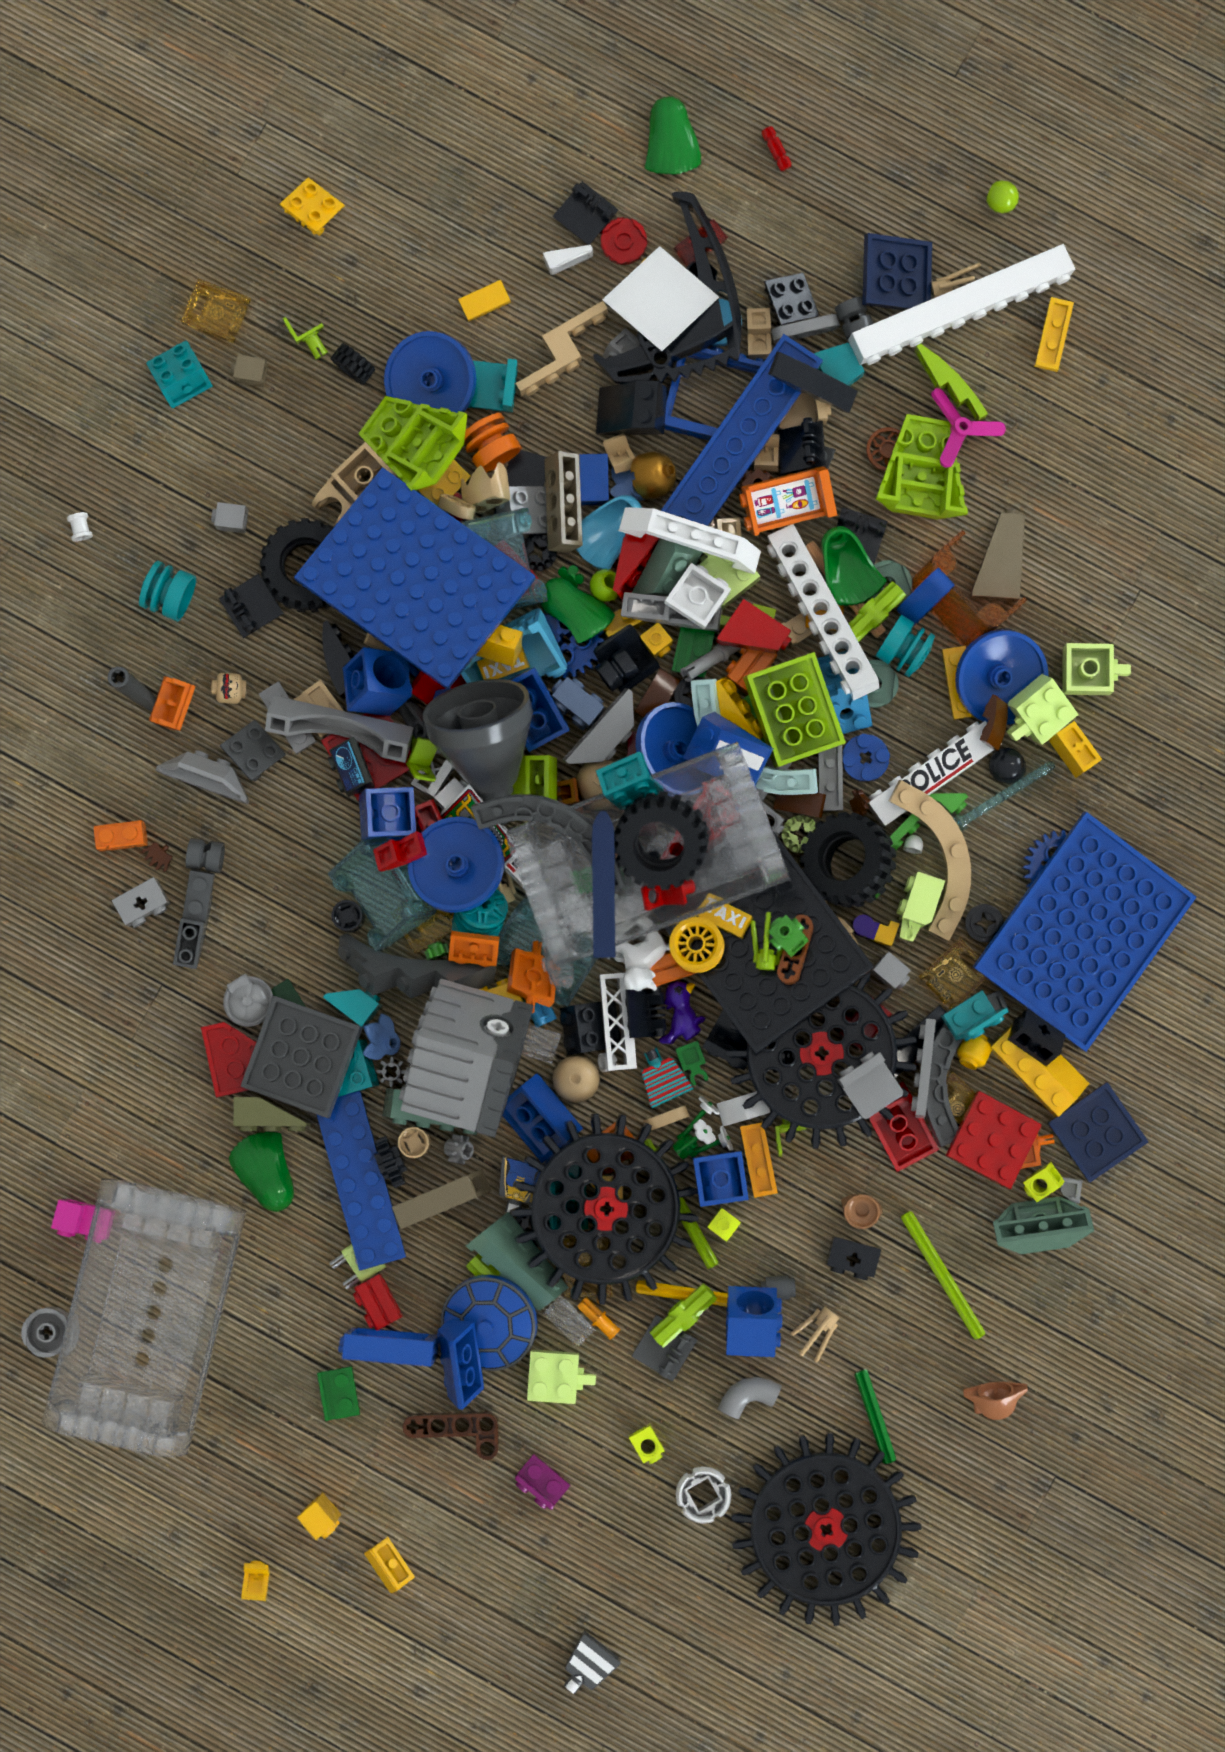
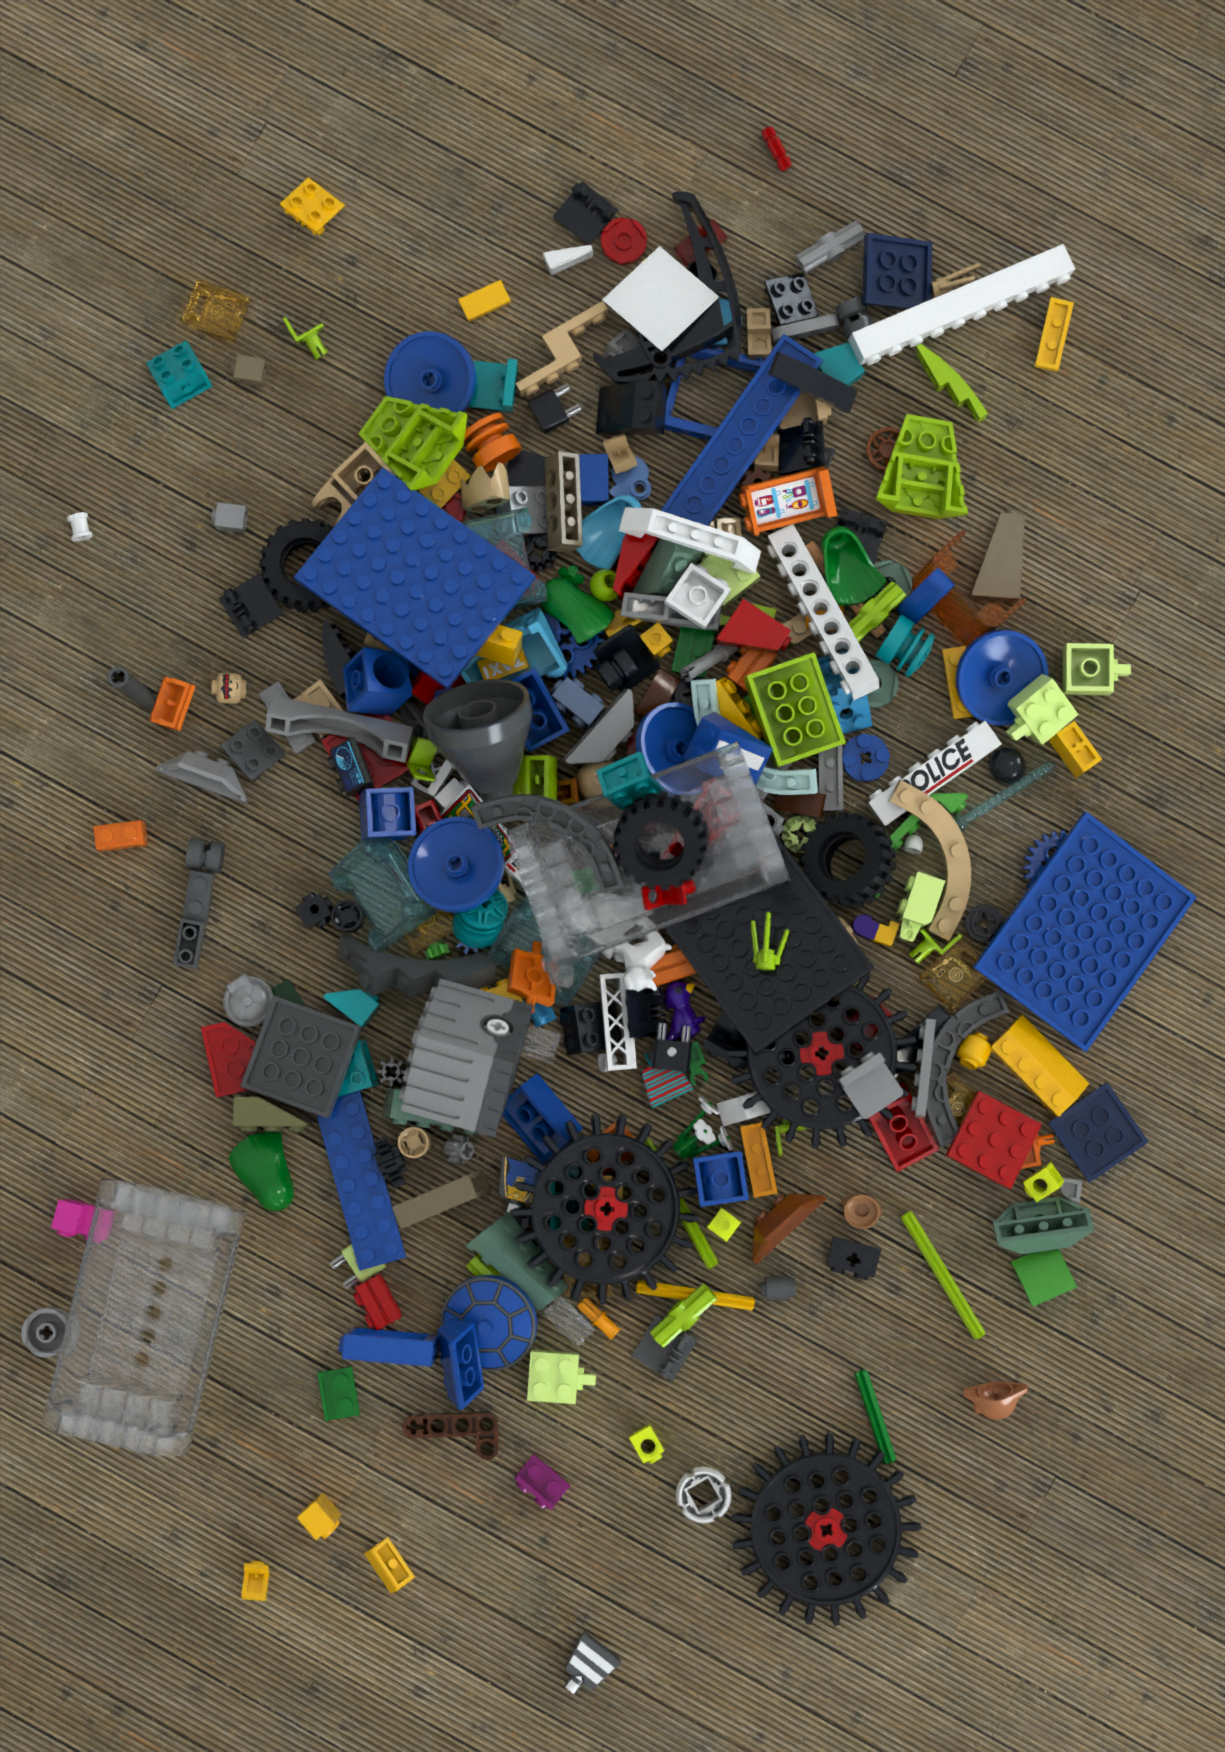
light grey brick [112,877,171,928] -> none
teal wheel [139,561,197,622] -> none
reddish brown piece [142,842,173,872] -> none
black tyre [331,343,376,385] -> none
medium blue plate [363,1013,400,1060] -> none
red slope [373,831,427,872] -> none
tan beam [438,494,476,520] -> none
orange bracket [448,931,500,967] -> none
tan cylinder [552,1055,600,1103] -> none
dark blue piece [592,811,616,958] -> none
pearl gold cylinder [631,451,676,499] -> none
tan beam [643,1105,690,1131] -> none
green hair [645,96,701,175] -> none
yellow wheel [669,917,725,973] -> none
yellow tile [698,895,753,939] -> none
light grey cylinder [717,1377,782,1419] -> none
blue brick [726,1286,782,1357] -> none
bright green brick [768,915,809,957] -> none
dark orange beam [777,915,814,985] -> none
tan plant [791,1306,840,1363] -> none
reddish brown piece [849,789,870,816] -> none
light grey brick [871,952,911,990] -> none
dark pink piece [931,388,1006,468] -> none
teal bracket [941,990,1009,1041] -> none
reddish brown slope [979,694,1008,751] -> none
lime piece [986,180,1019,214] -> none
black brick [1008,1008,1066,1066] -> none
none -> black brick [295,892,334,930]
none -> black piece [527,383,582,434]
none -> black piece [651,1023,692,1072]
none -> dark orange wedge [752,1193,827,1265]
none -> light grey piece [795,220,865,275]
none -> lime bracket [909,928,963,964]
none -> bright green slope [1010,1249,1077,1307]

